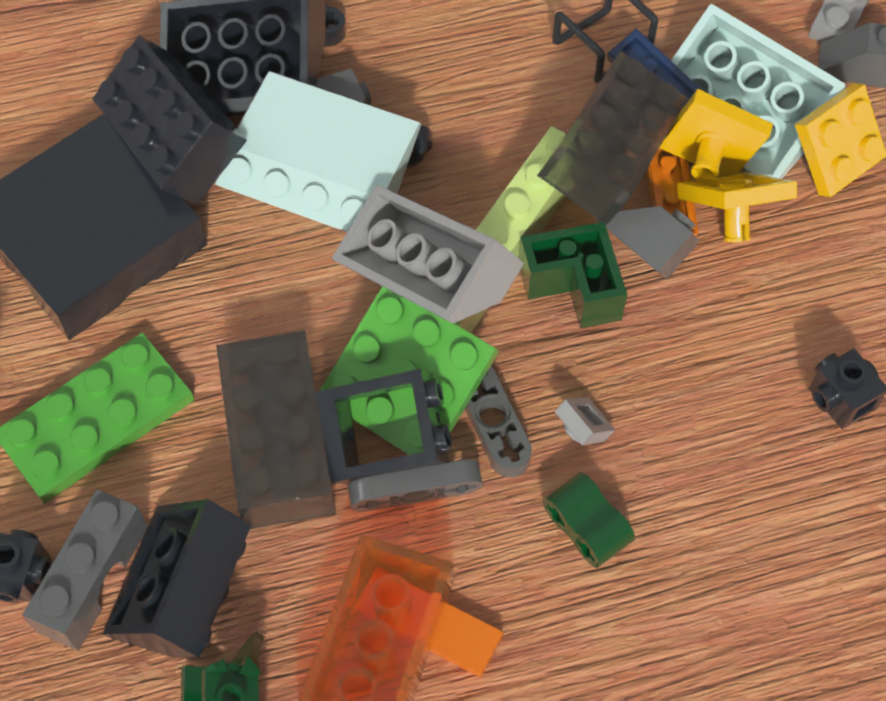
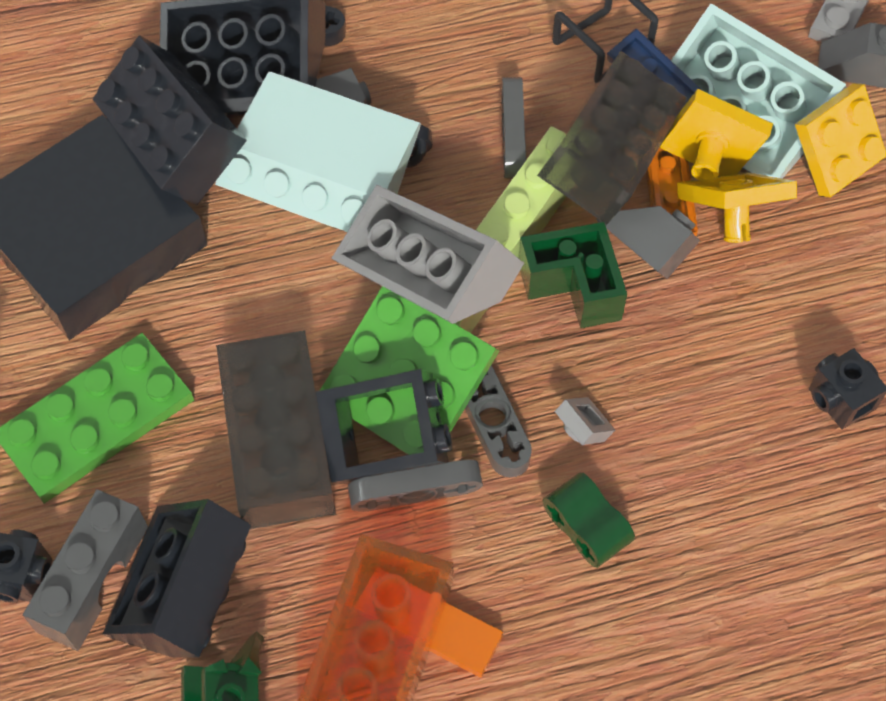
none -> dark grey beam [501,77,526,178]

